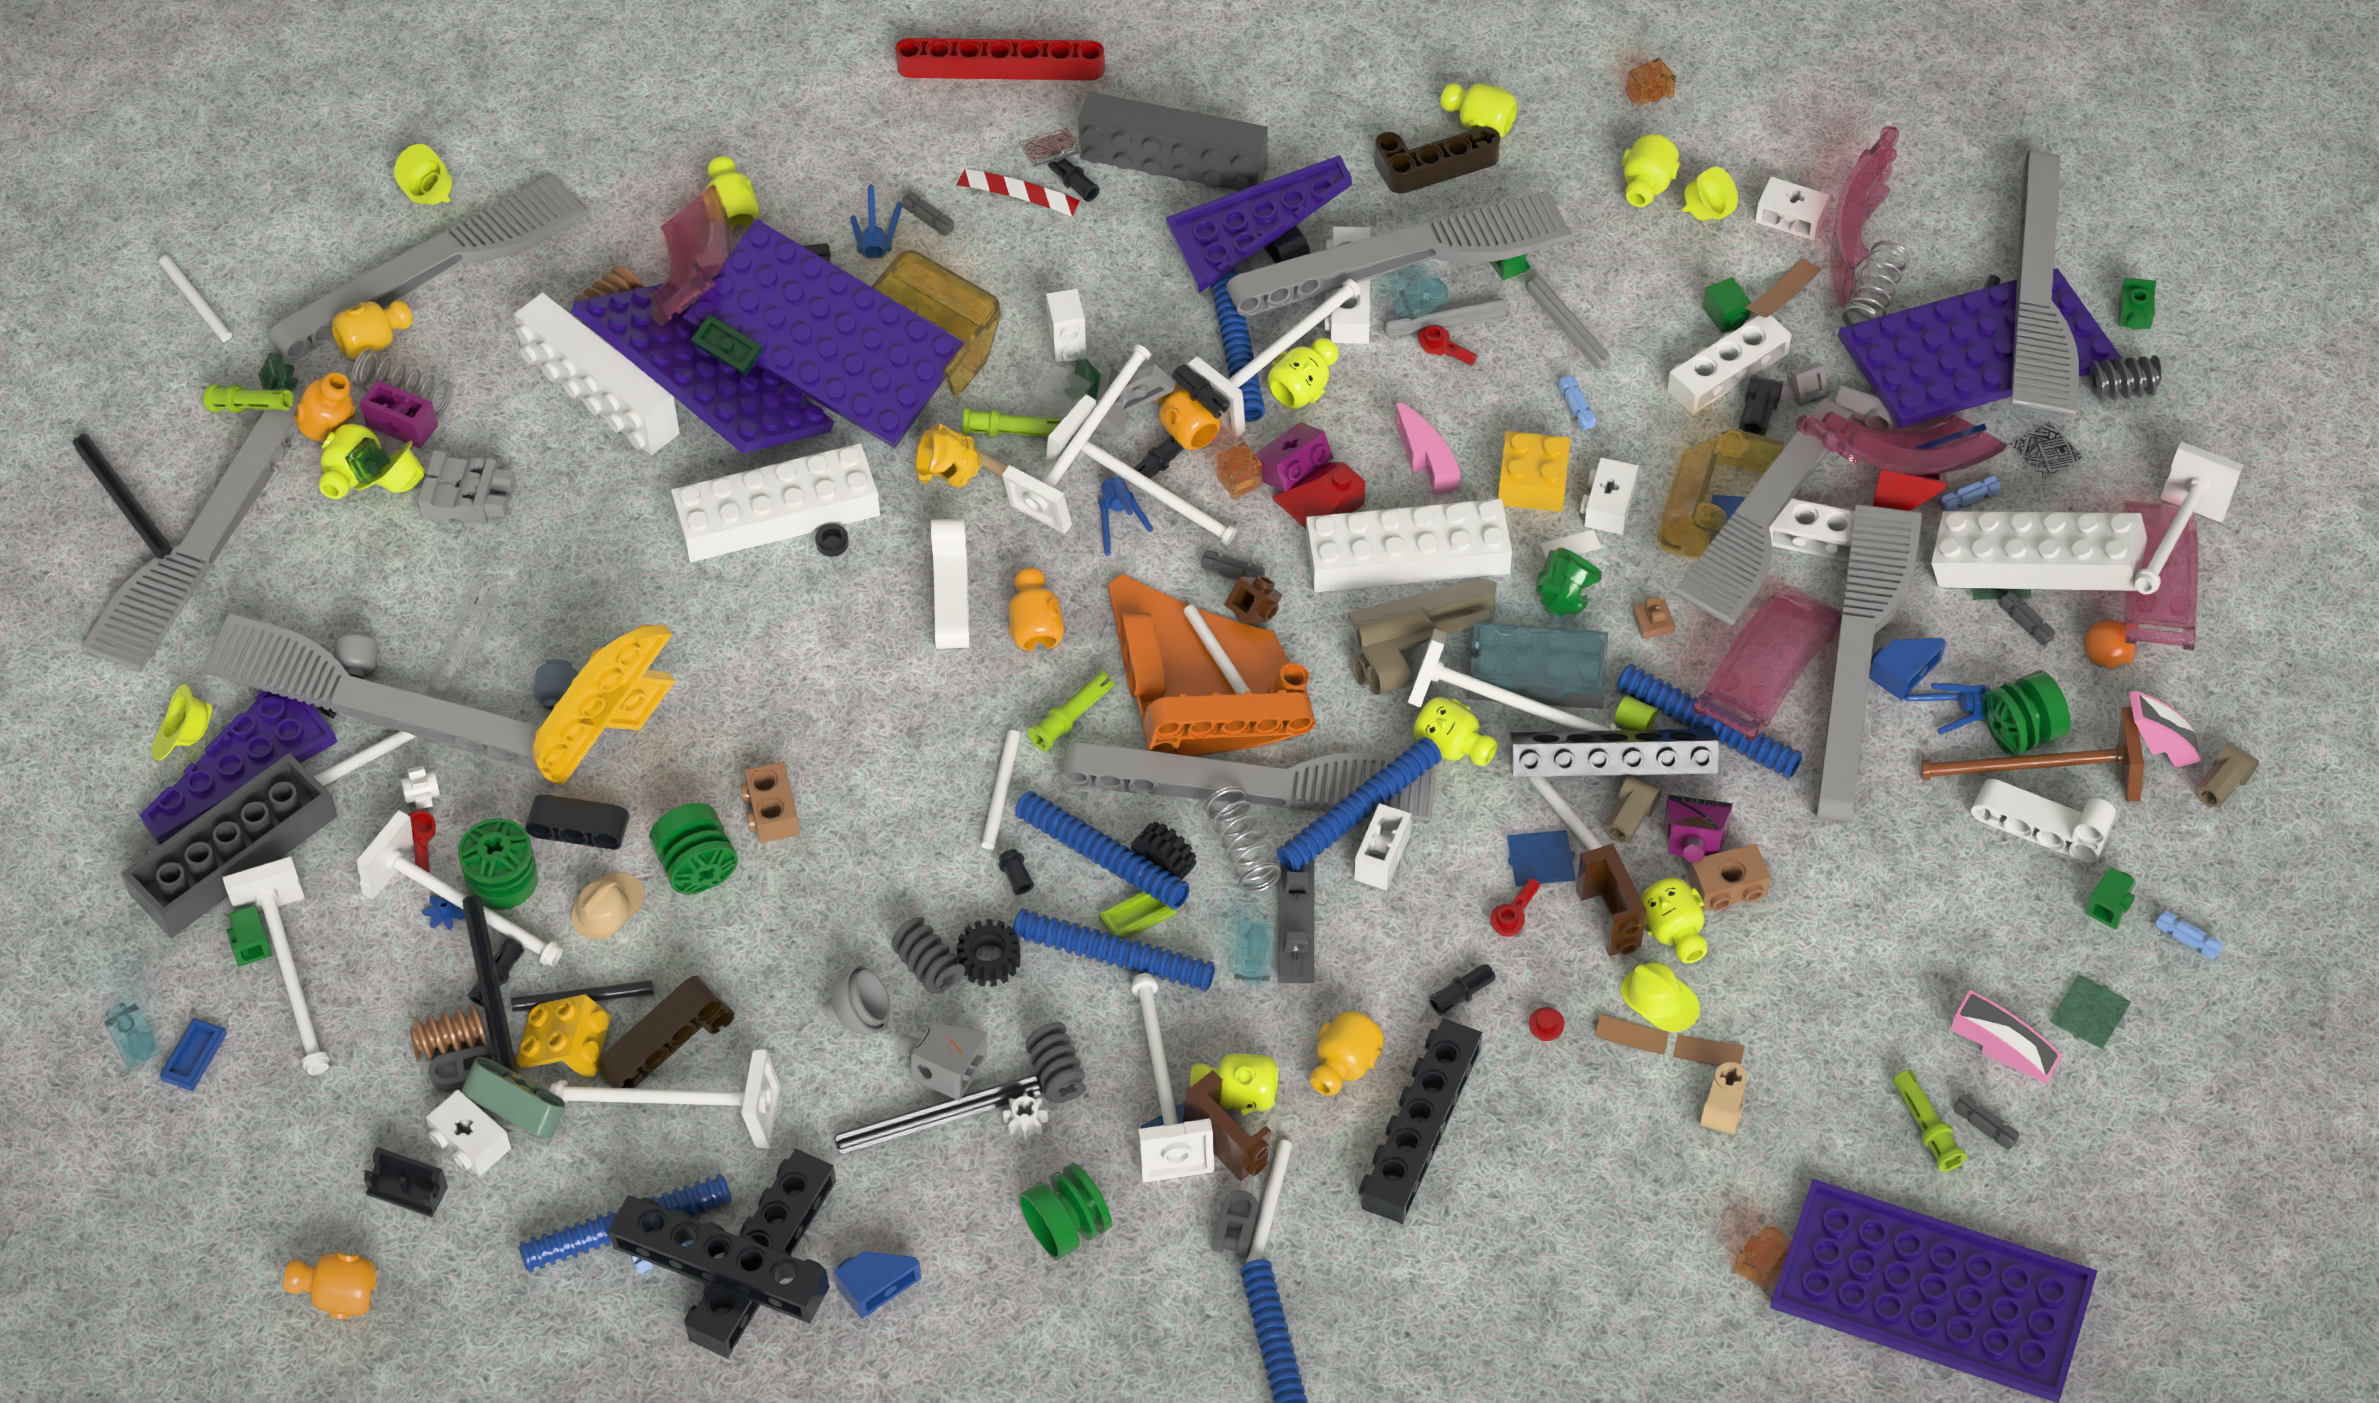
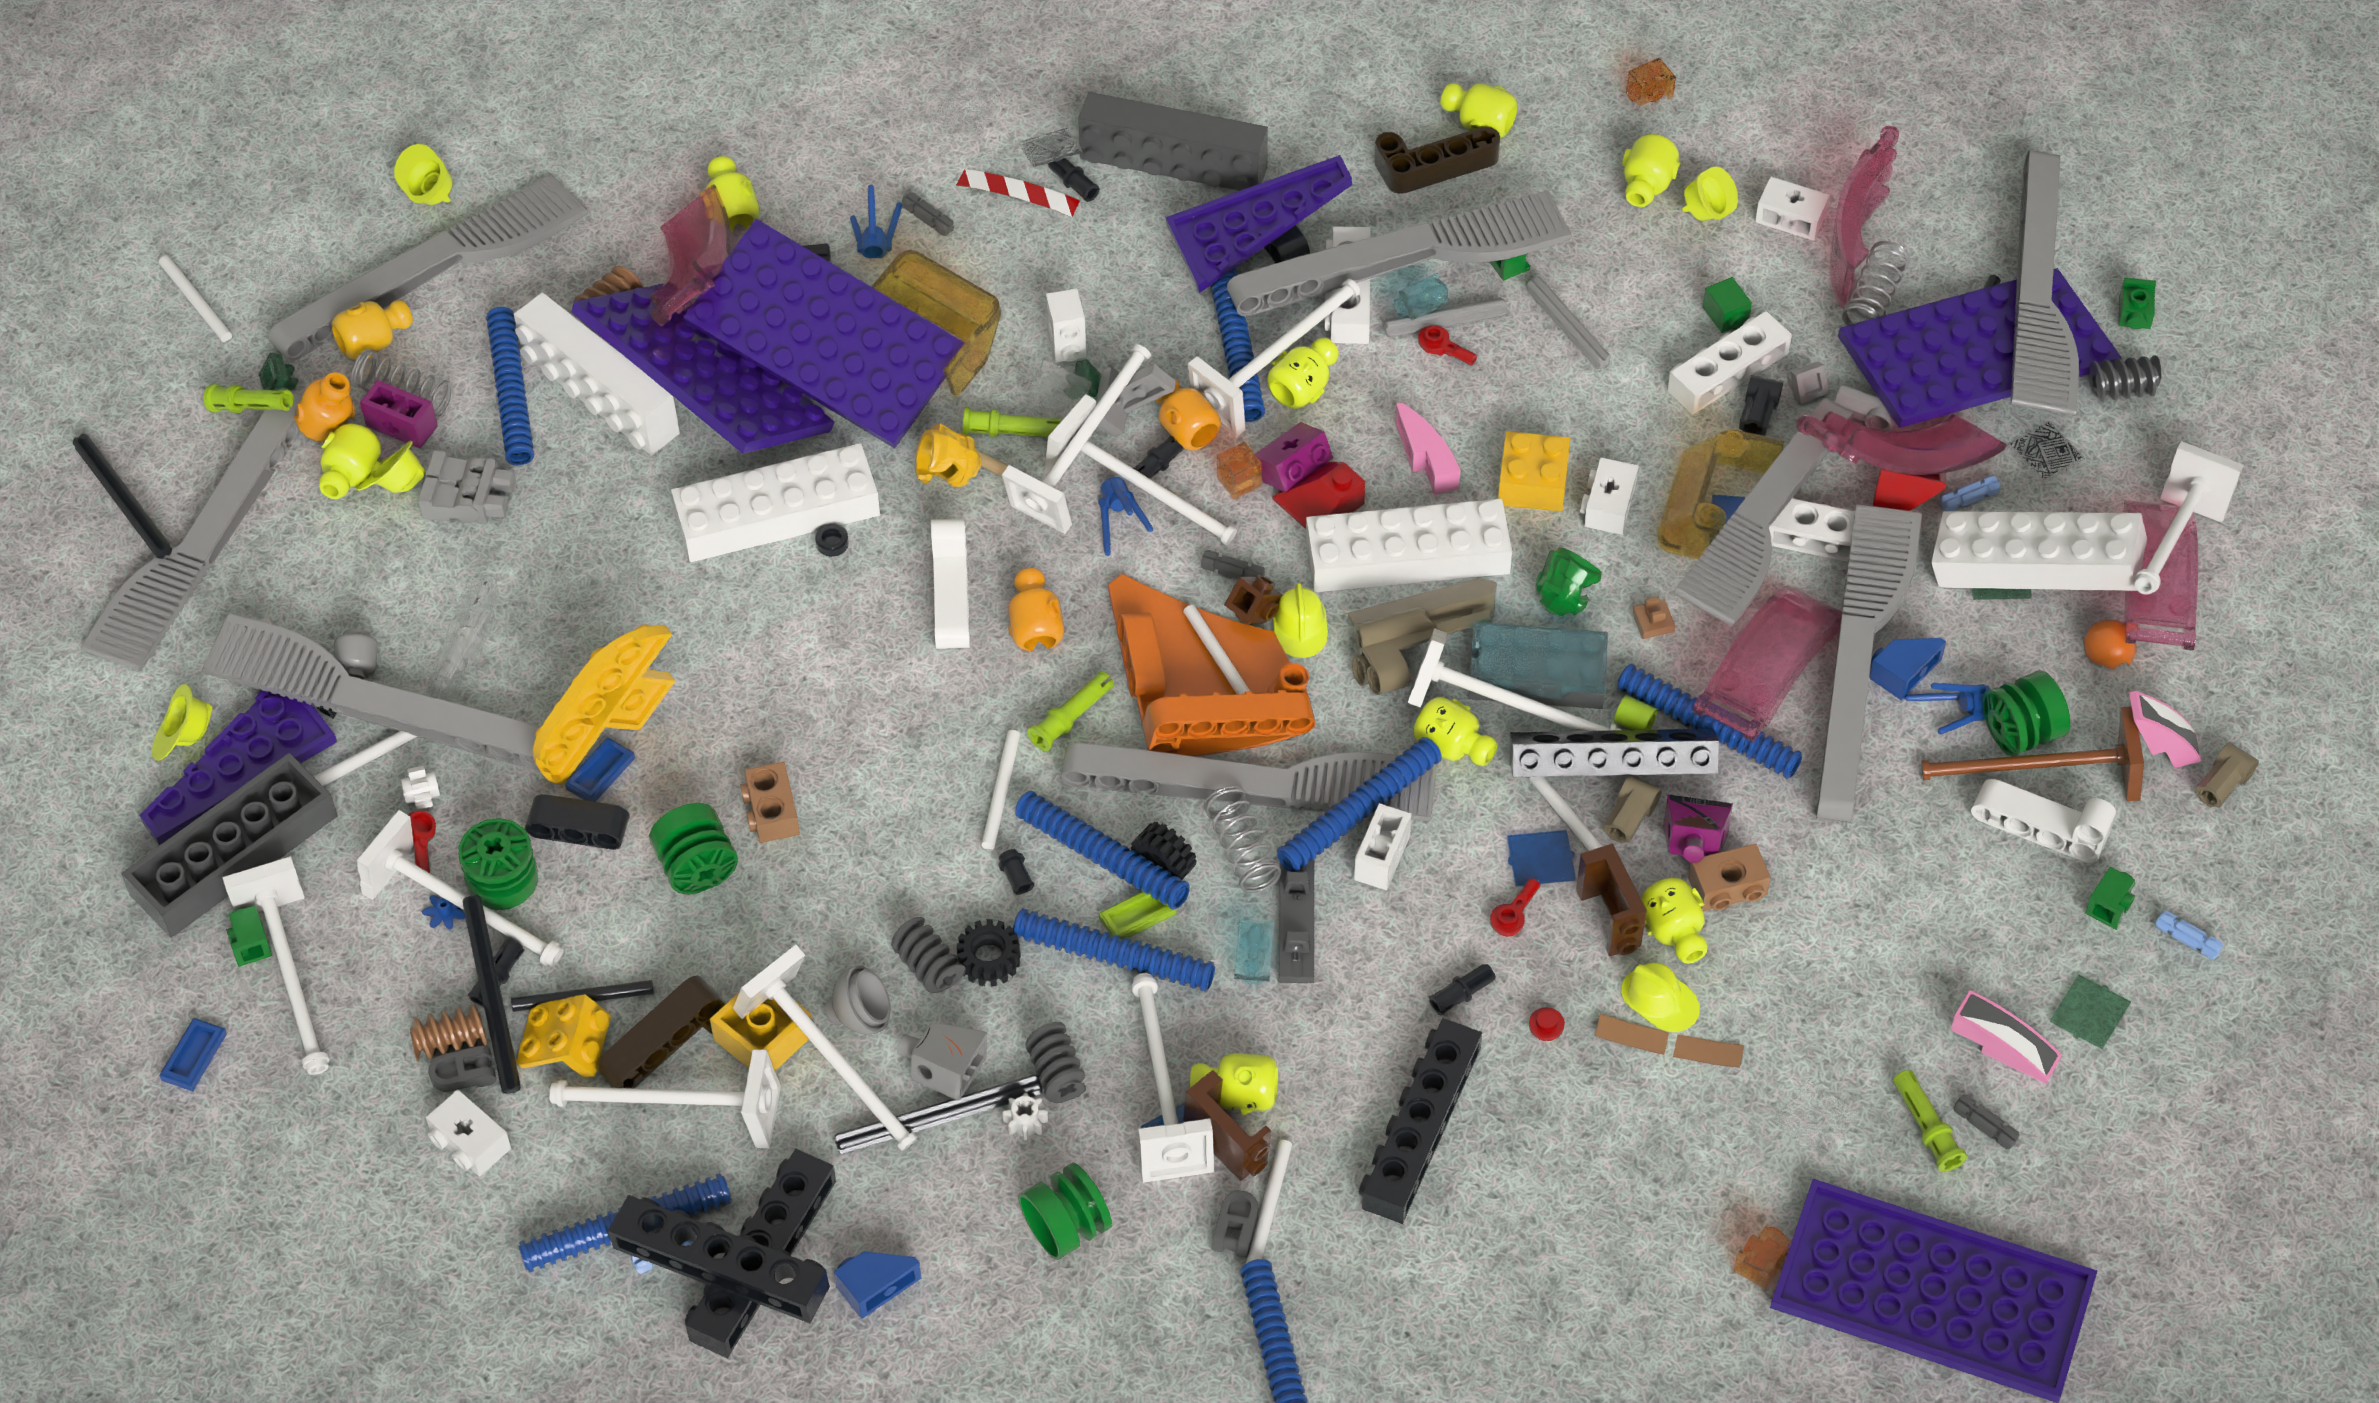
clear light blue hips [104,1003,162,1071] -> none
light orange piece [283,1250,377,1319] -> none
clear green tile [345,437,391,484] -> none
black hinge [364,1147,448,1217] -> none
sand green beam [461,1057,566,1138] -> none
sand blue head [534,659,579,711] -> none
tan piece [571,872,645,939] -> none
dark green plate [691,314,764,376] -> none
red beam [895,38,1105,81] -> none
black axle [1172,364,1230,419] -> none
yellow piece [1310,1011,1385,1097] -> none
white sticker [1540,530,1602,559] -> none
light blue axle [1558,375,1597,431] -> none
tan piece [1700,1062,1747,1135] -> none
medium nougat sticker [1745,258,1822,318] -> none
clear blue piece [1915,423,1987,453] -> none
dark grey axle [2000,591,2055,645] -> none
none -> blue piece [486,307,535,465]
none -> blue tile [565,737,635,802]
none -> yellow brick [710,993,812,1071]
none -> white tile [733,945,918,1152]
none -> neon yellow piece [1273,583,1328,658]

